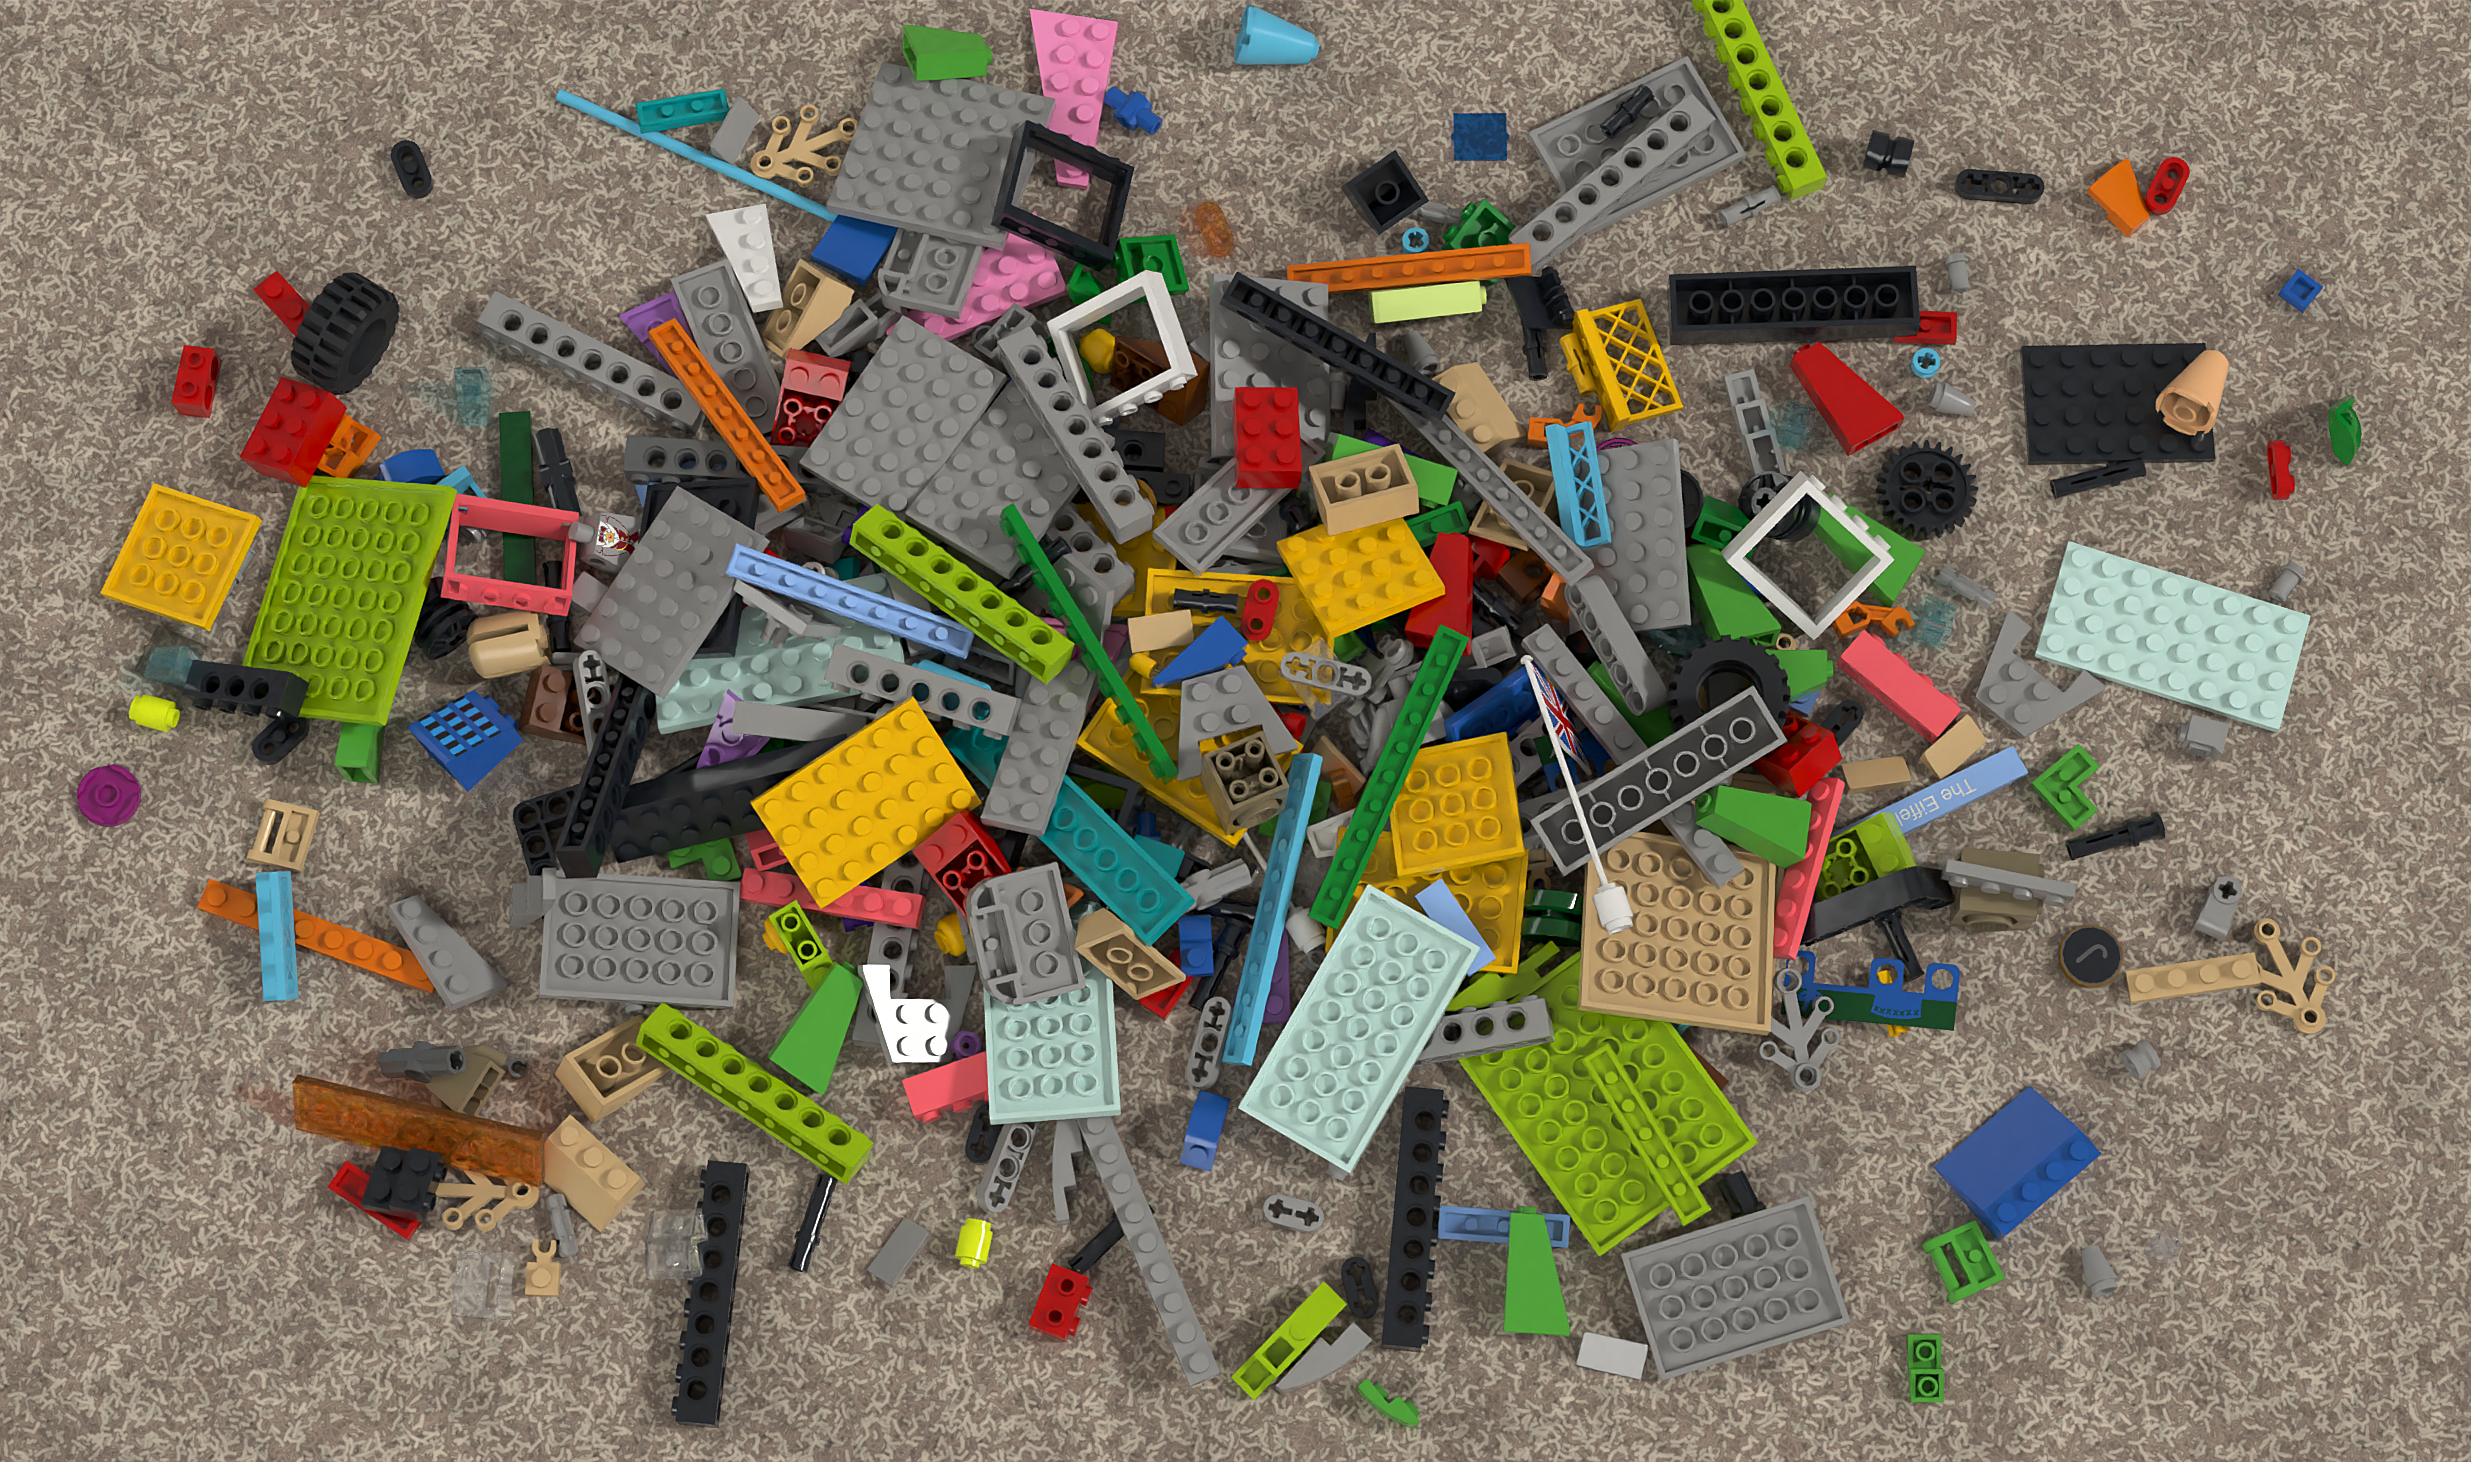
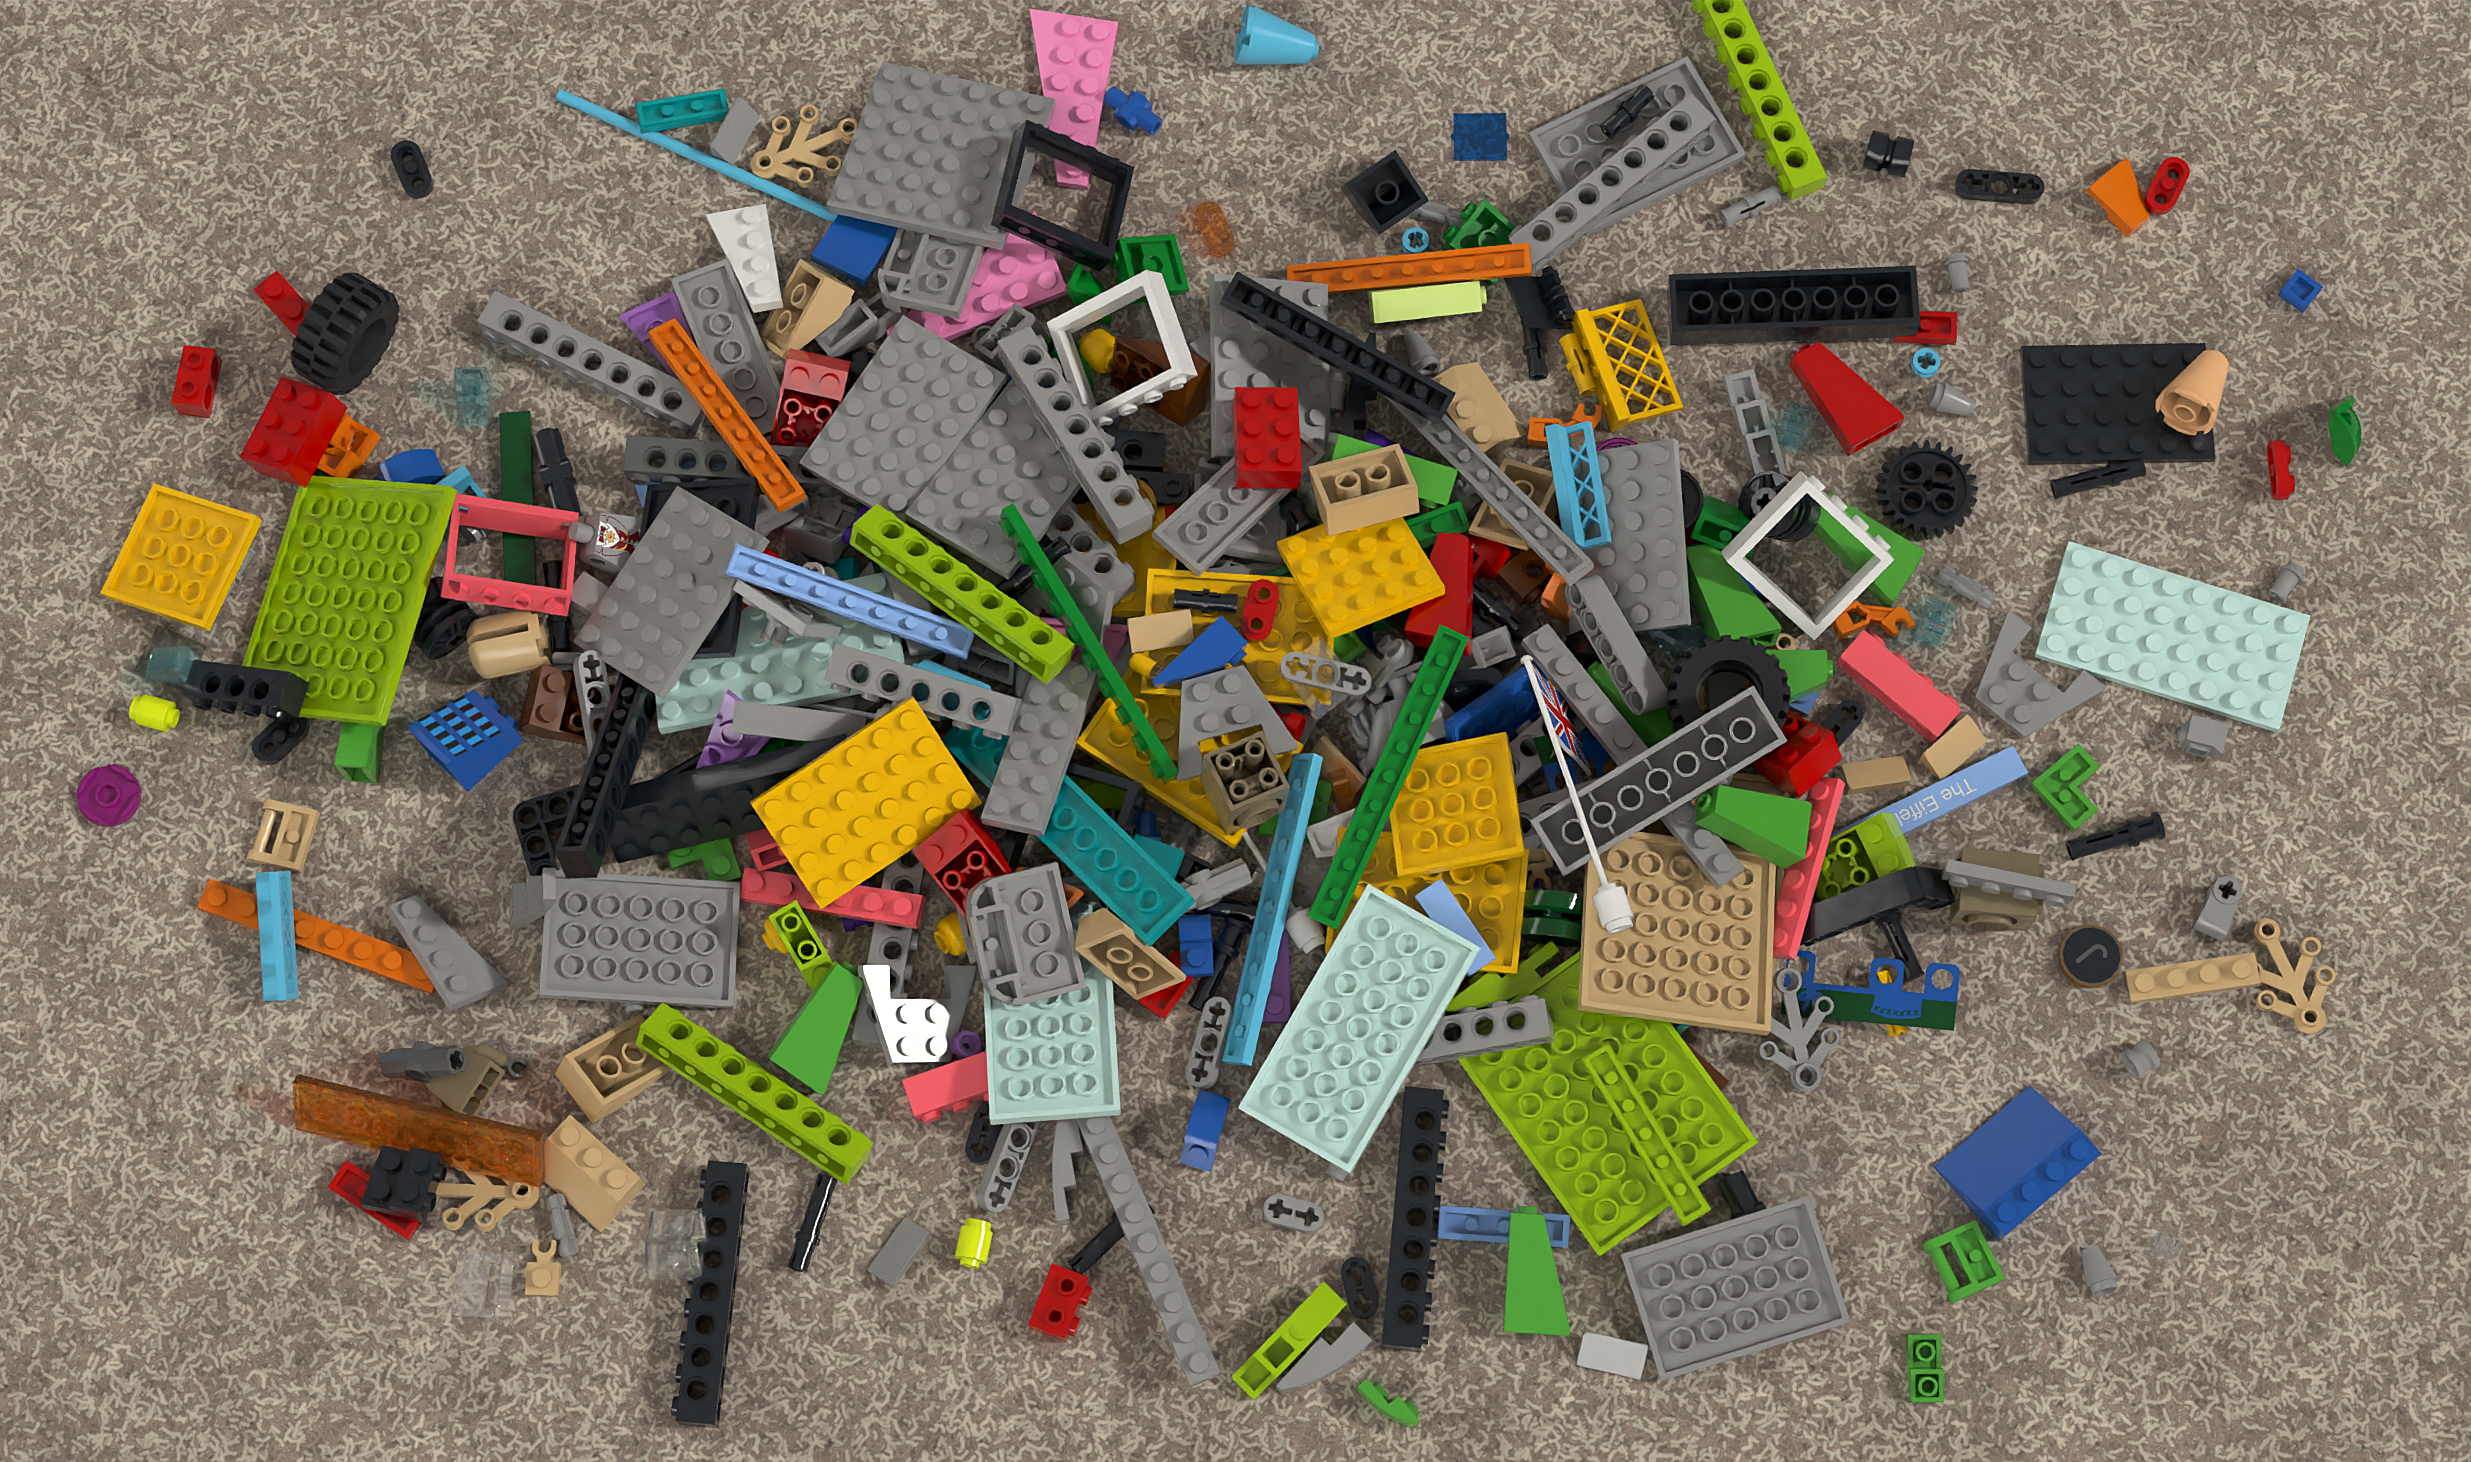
bright green slope [902,25,992,81] -> none

